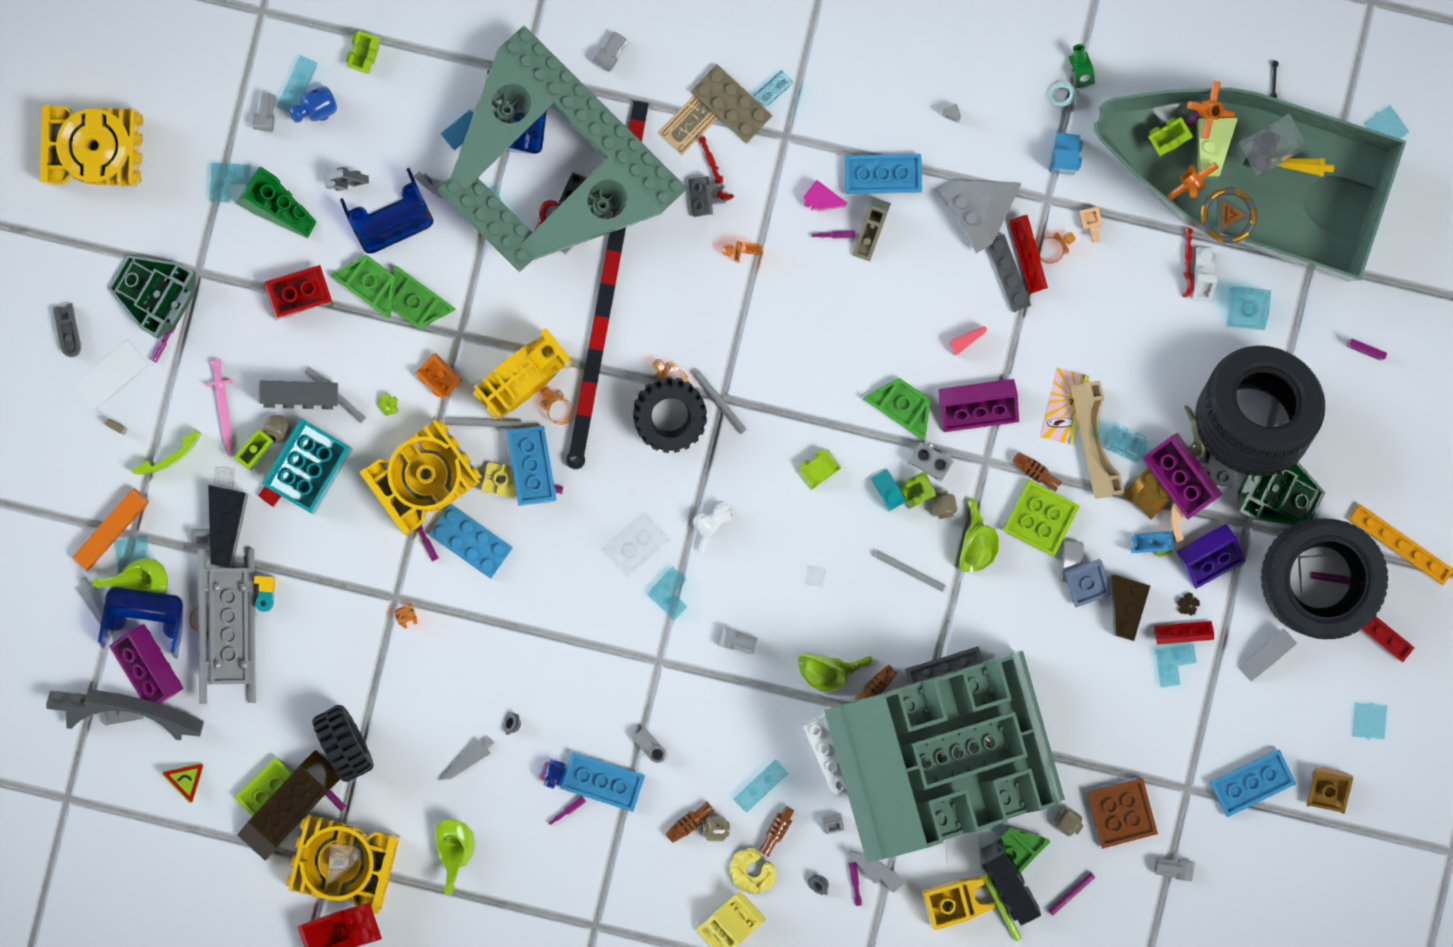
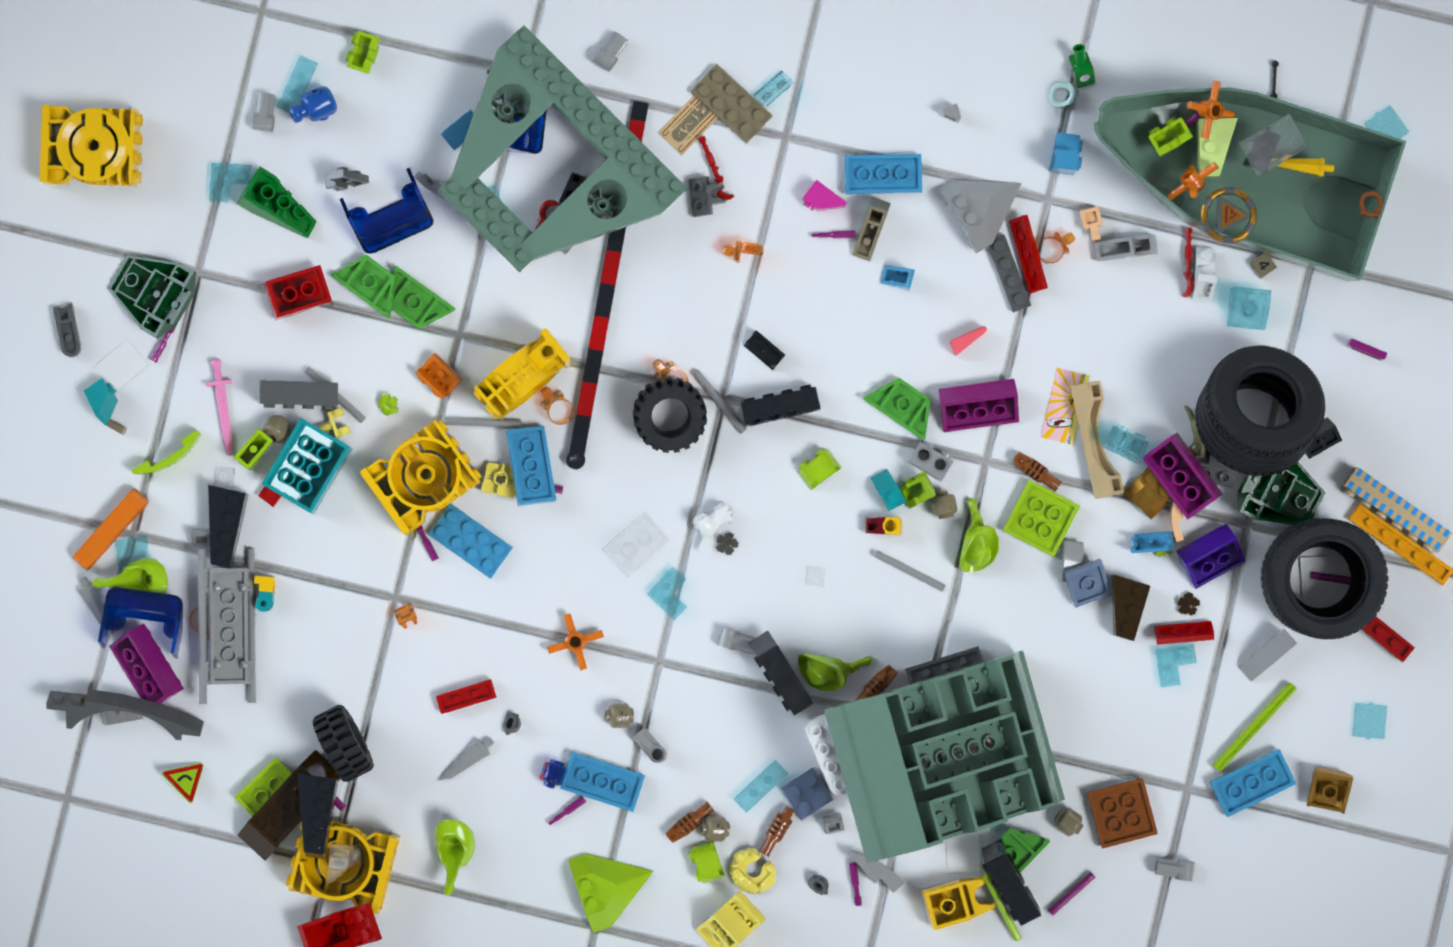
none -> teal slope [84,378,118,425]
none -> black wedge [298,773,338,859]
none -> light yellow bar [317,408,351,438]
none -> red plate [436,679,497,714]
none -> orange bar [547,613,604,671]
none -> lime wedge [569,853,653,933]
none -> dark tan head [605,703,634,728]
none -> lime cylinder [688,841,725,884]
none -> clear smoke plant [716,532,739,556]
none -> black wedge [741,384,821,427]
none -> black hinge [744,330,785,370]
none -> black wedge [749,631,814,716]
none -> sand blue plate [781,767,834,821]
none -> leg [865,517,902,535]
none -> dark azure slope [880,265,915,291]
none -> light grey slope [1095,234,1158,261]
none -> lime axle [1213,683,1297,772]
none -> dark tan tile [1250,253,1277,278]
none -> black hinge [1305,417,1342,459]
none -> tan brick [1341,467,1452,553]
none -> dark orange piece [1359,191,1383,218]

